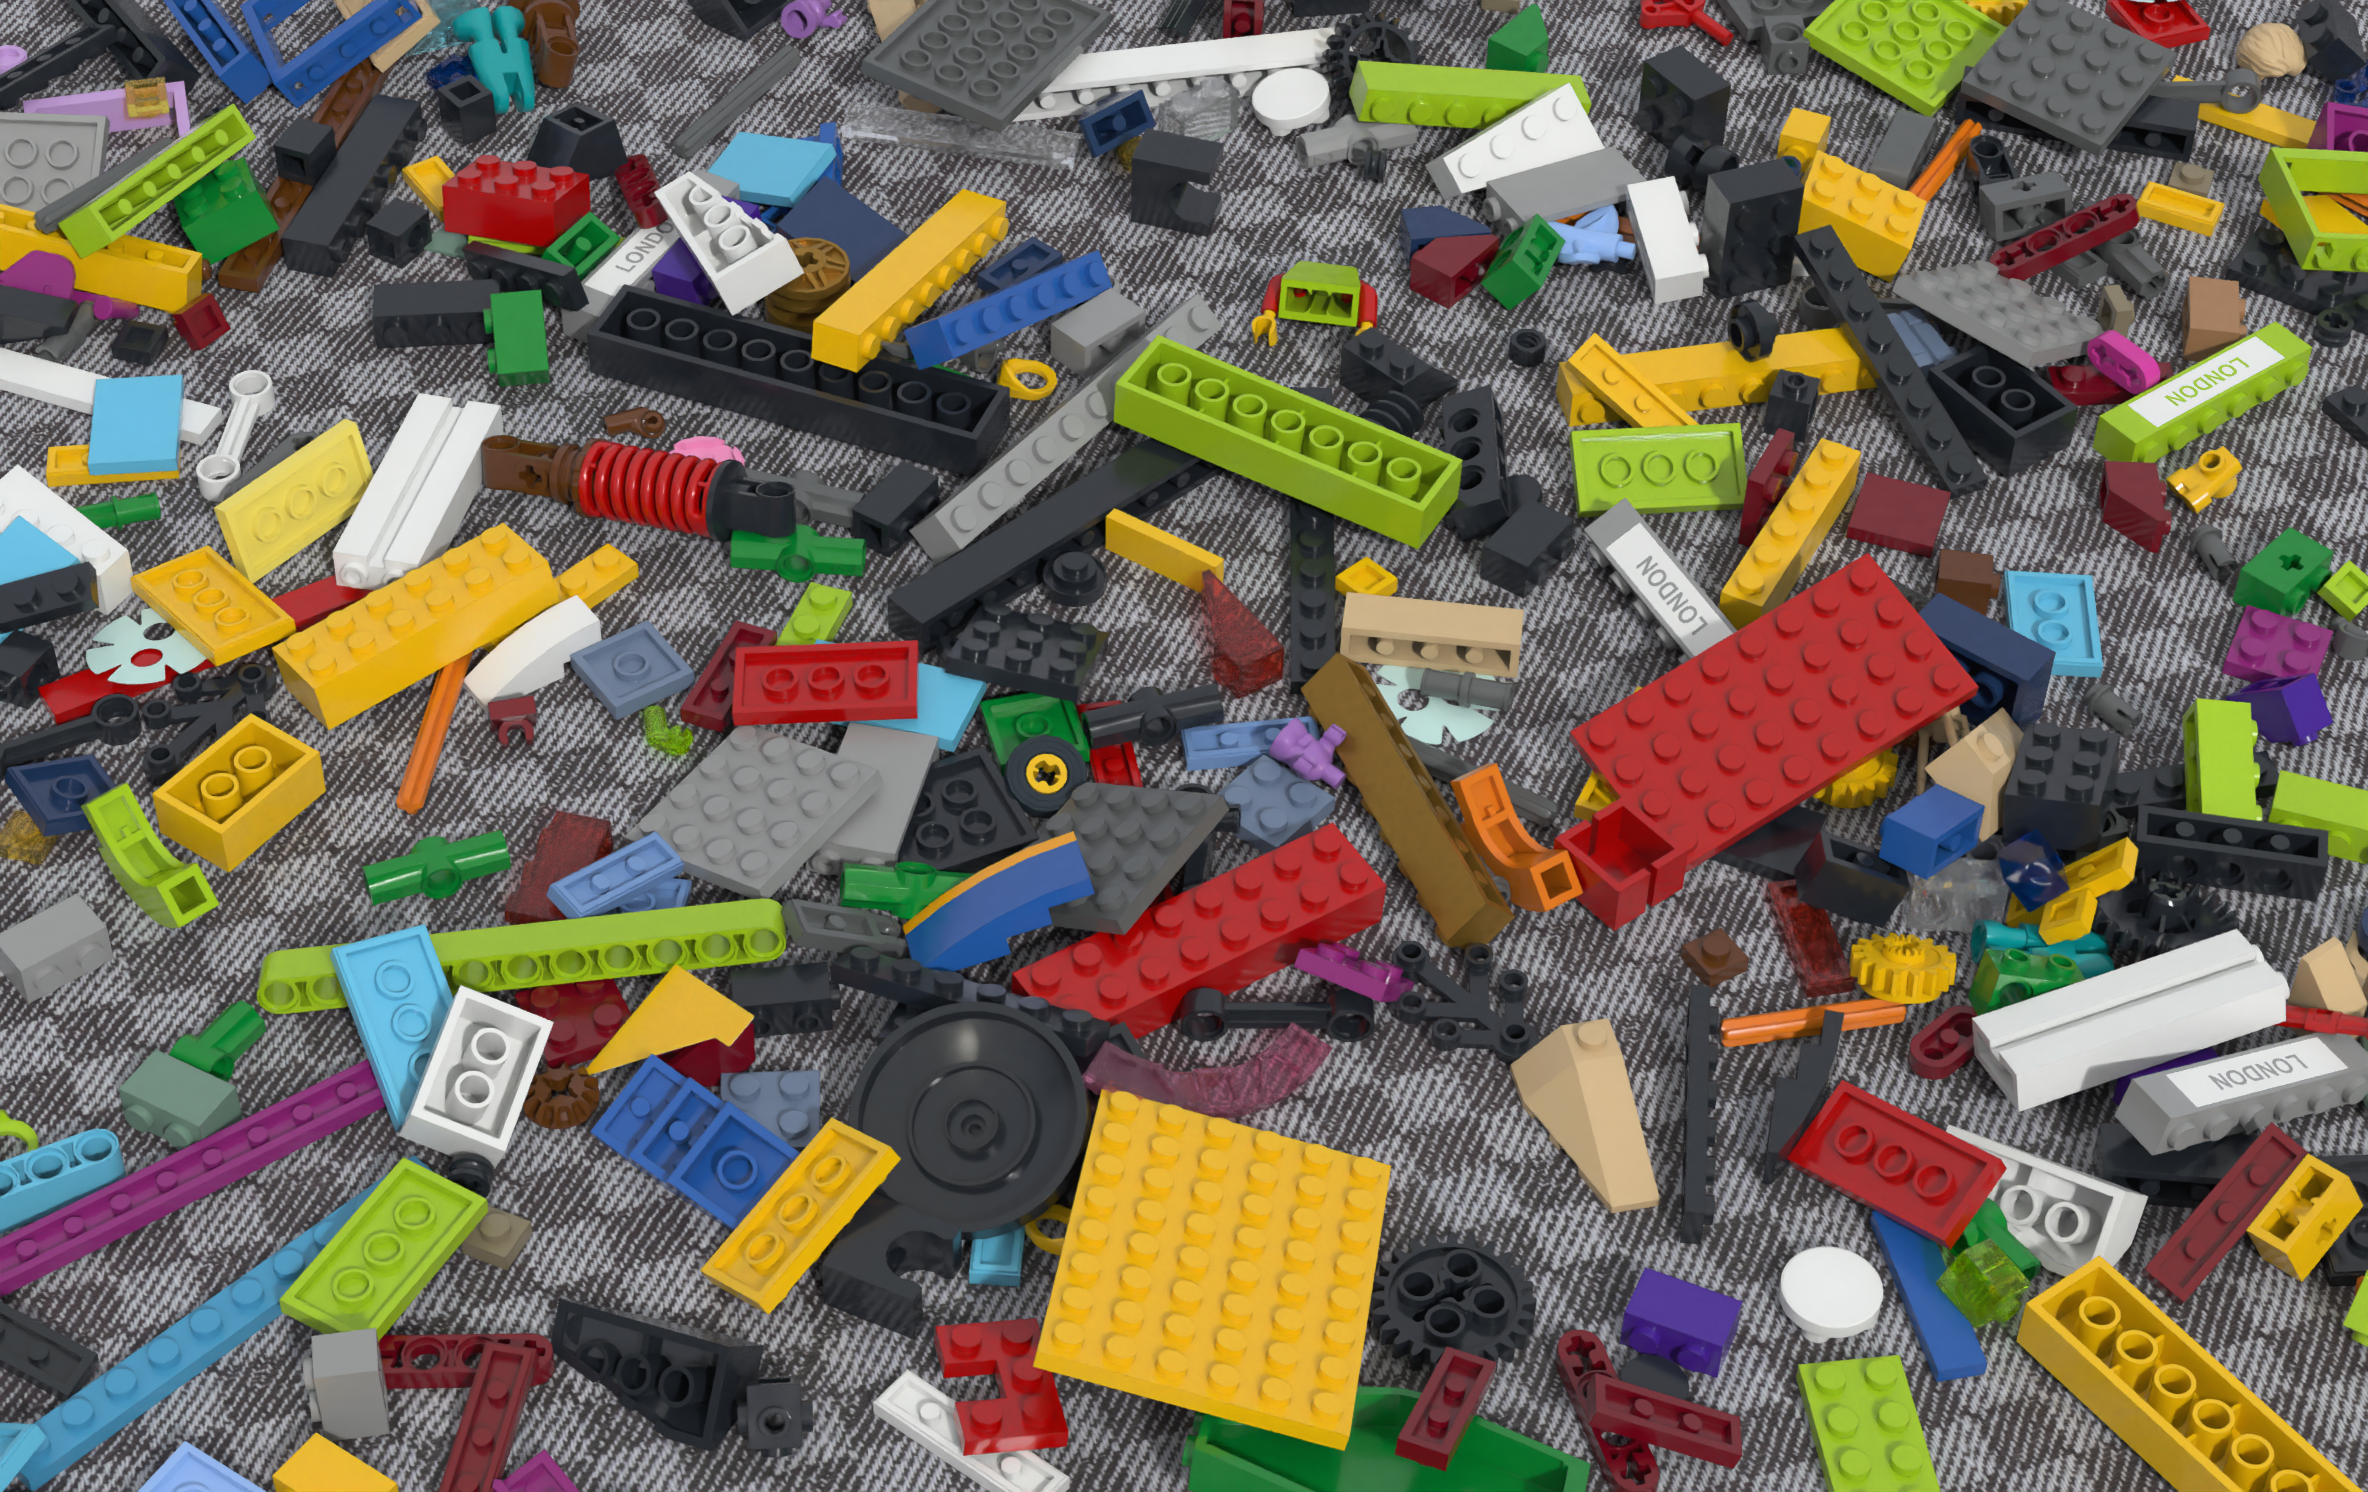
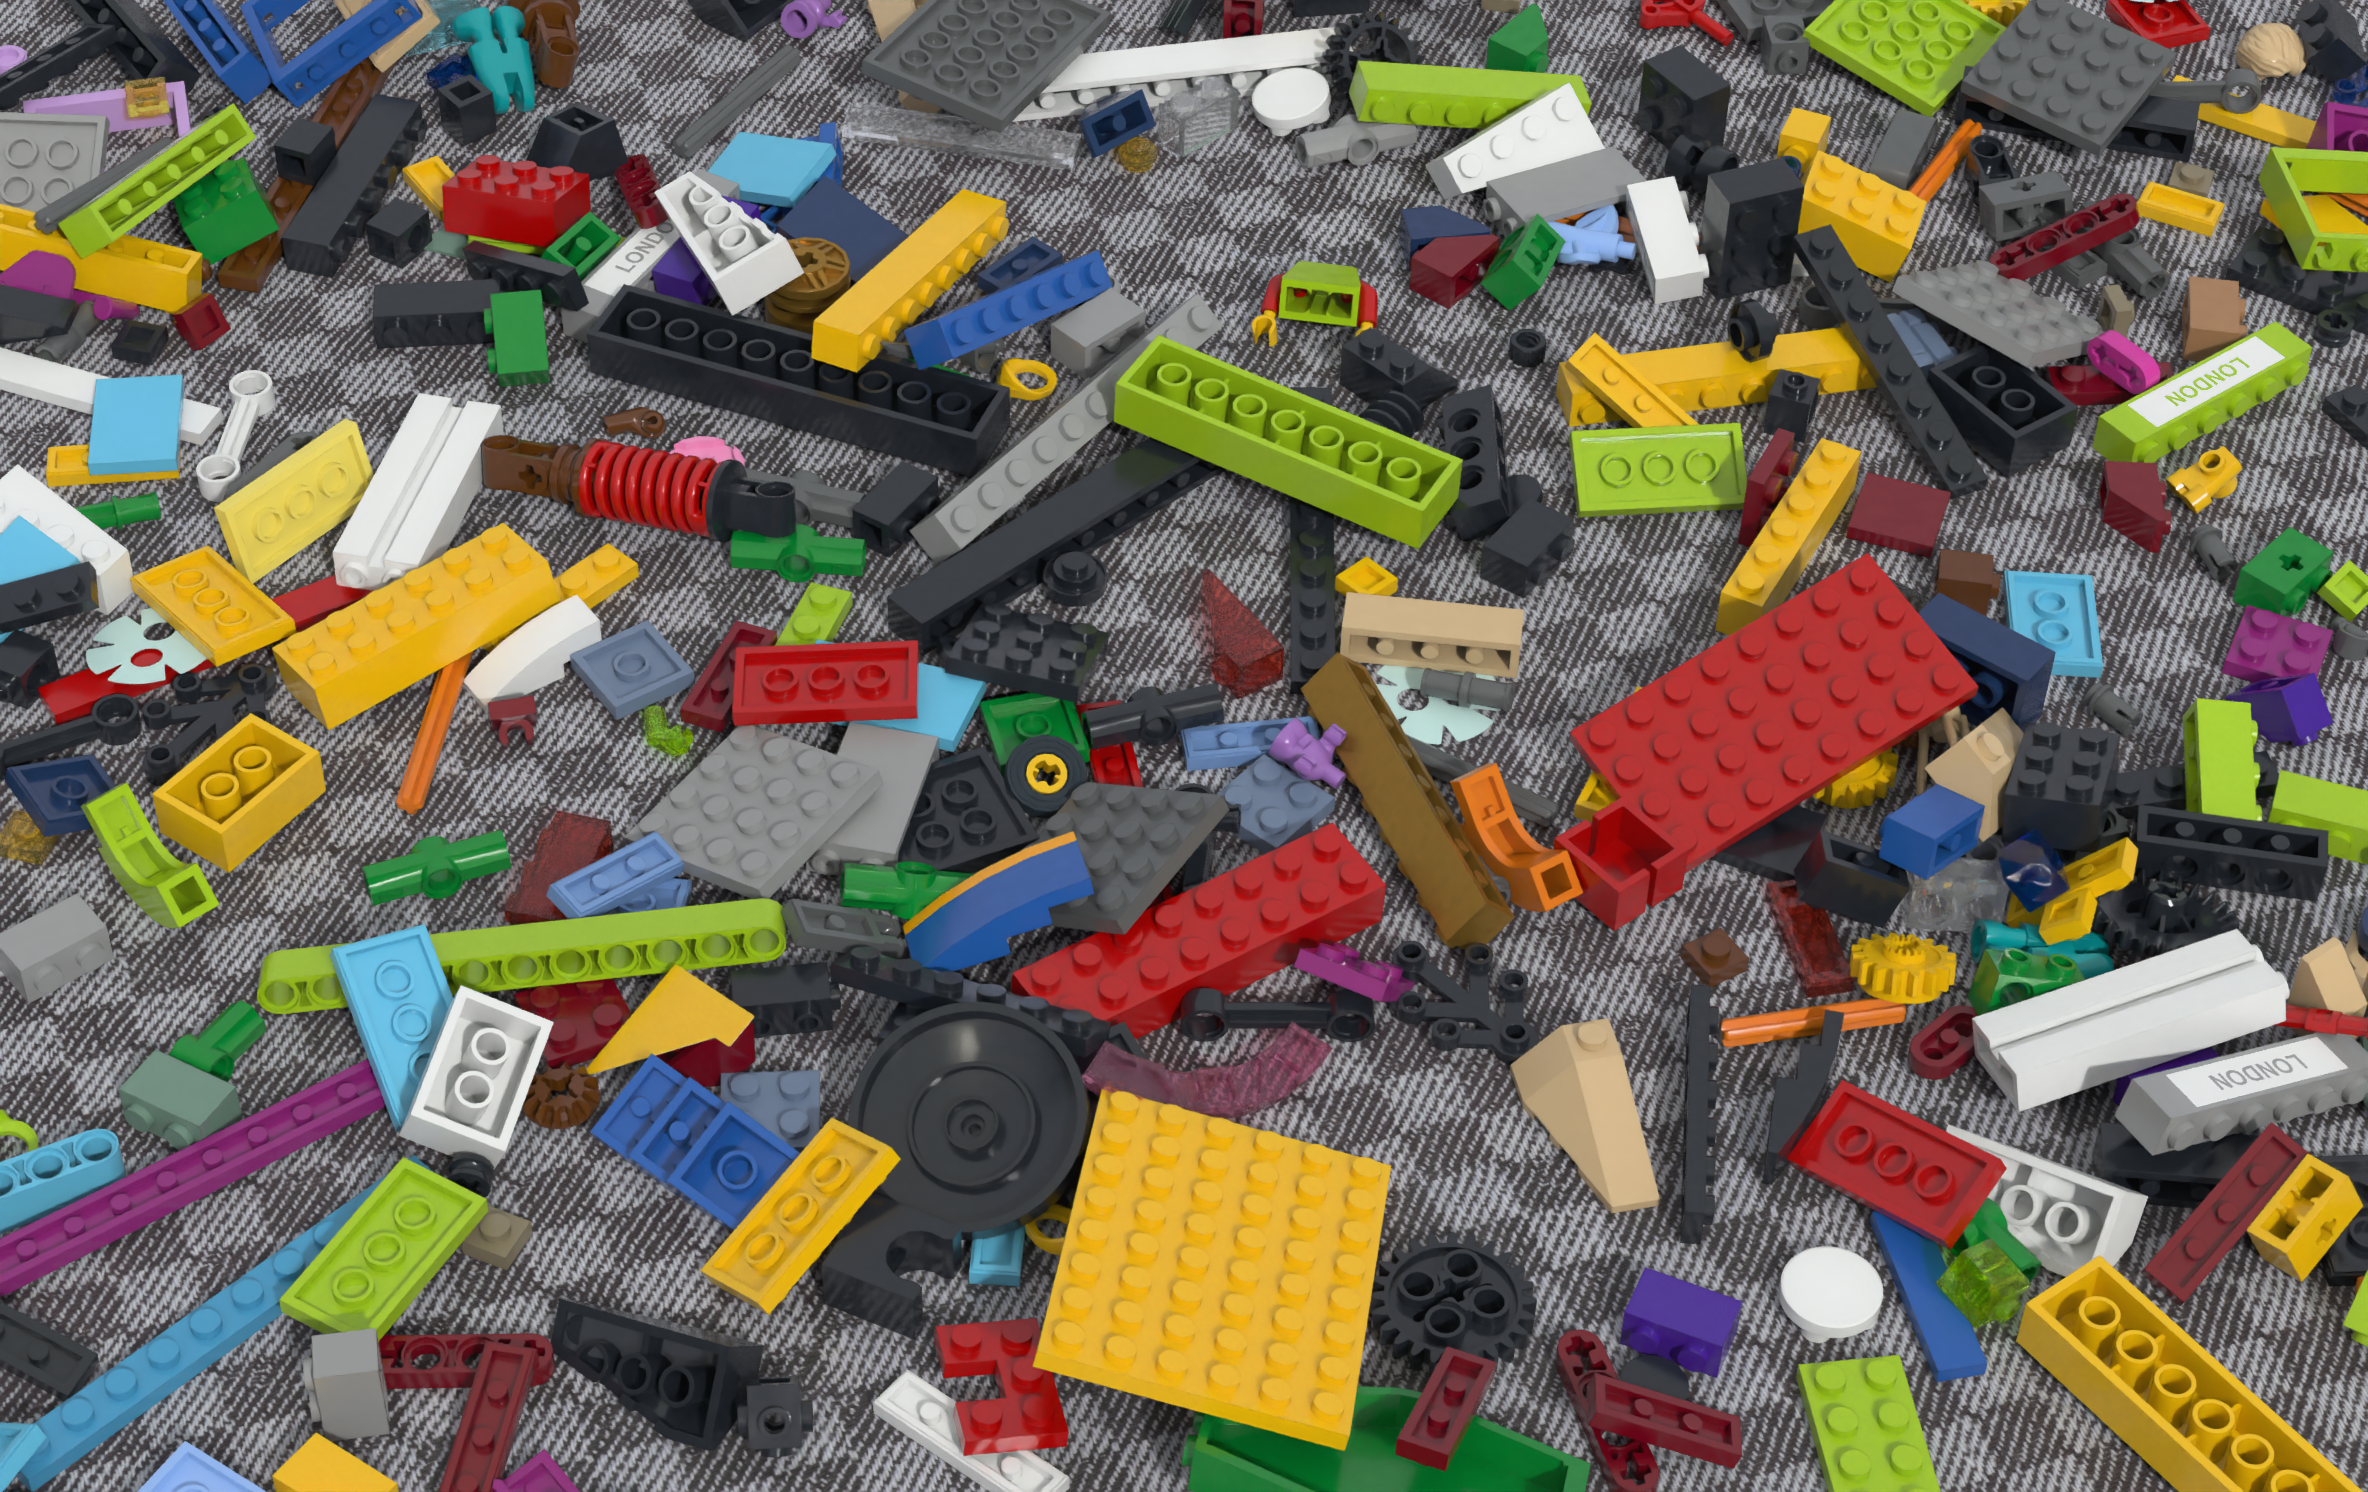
yellow tile [1105,508,1224,600] -> none
black piece [1131,128,1224,237] -> none
black bush [1363,146,1388,184] -> none
brick [1583,498,1737,665] -> none

